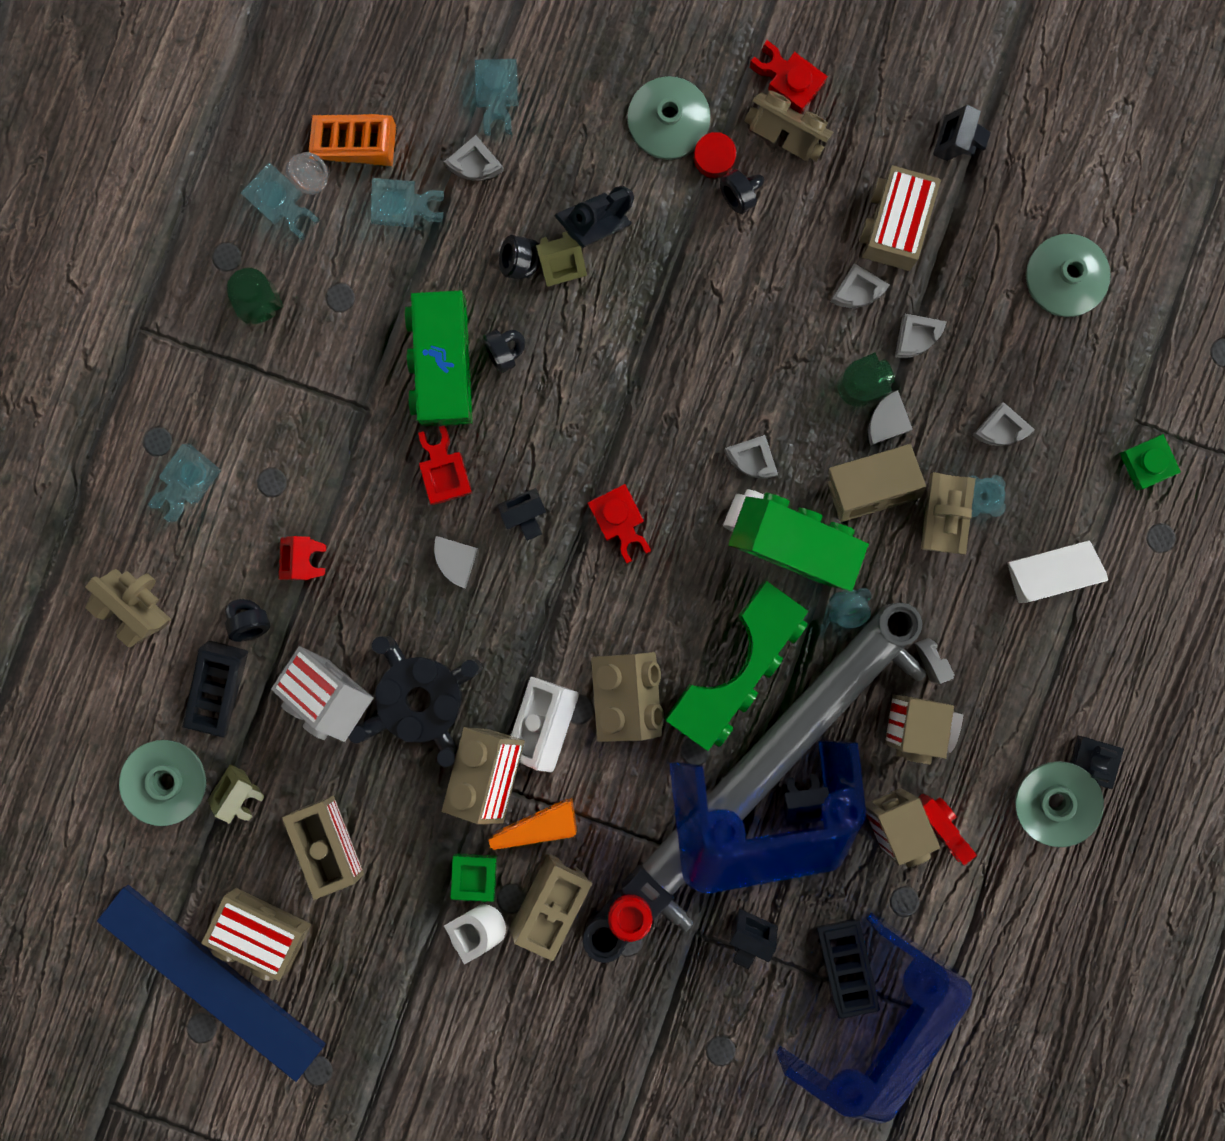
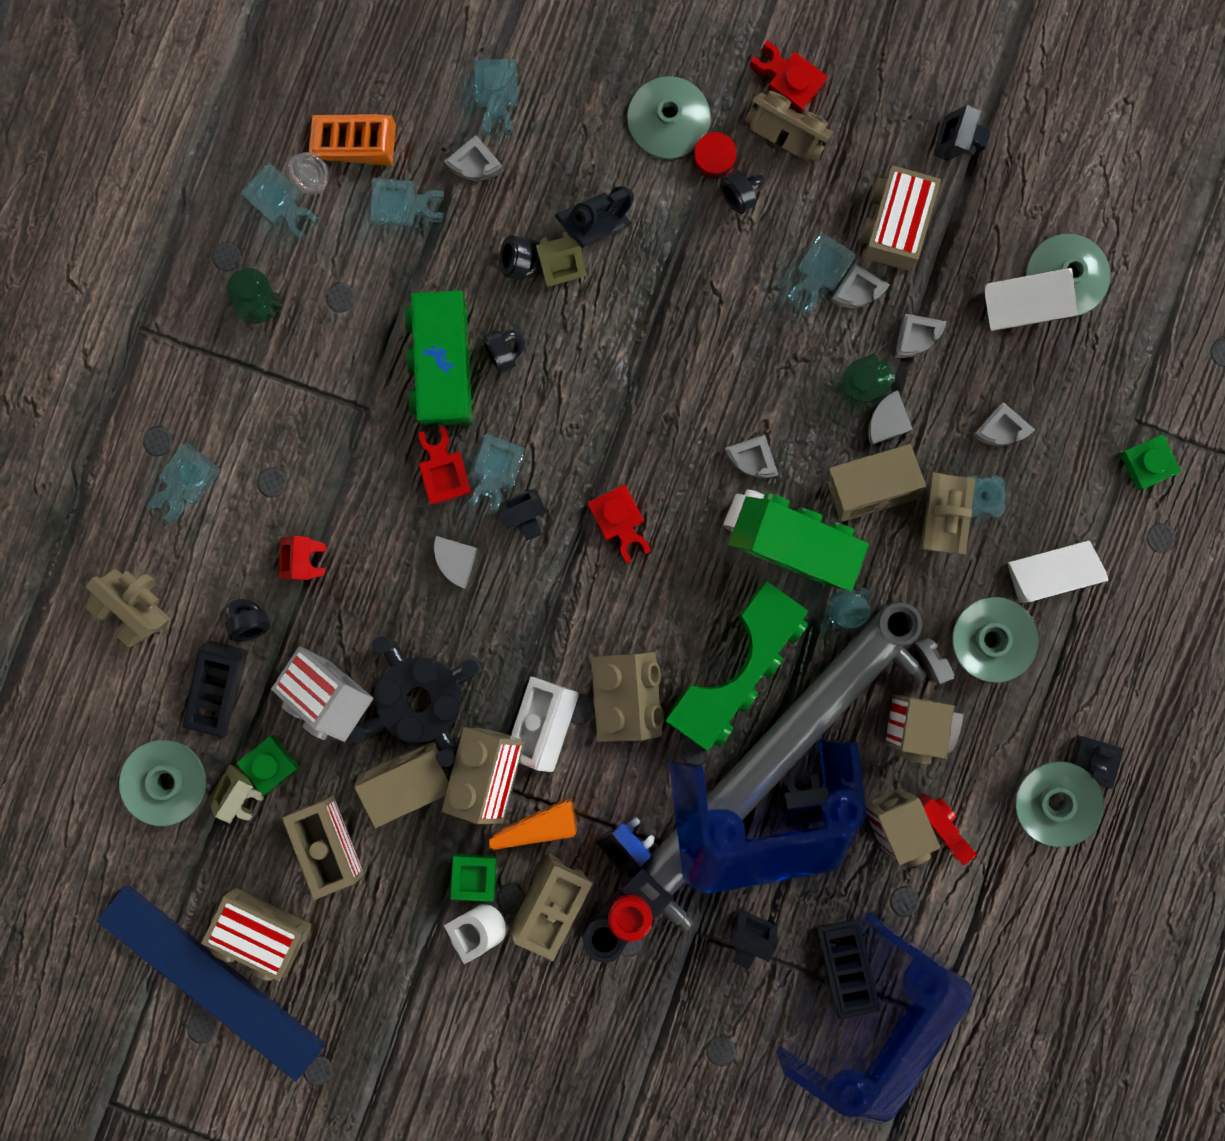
none -> green plate [237,735,300,796]
none -> dark tan hinge [354,740,451,828]
none -> clear light blue plate [468,433,525,515]
none -> black tile [596,818,655,875]
none -> clear light blue plate [787,232,857,313]
none -> sand green dish [952,597,1038,682]
none -> white slope [984,268,1078,331]

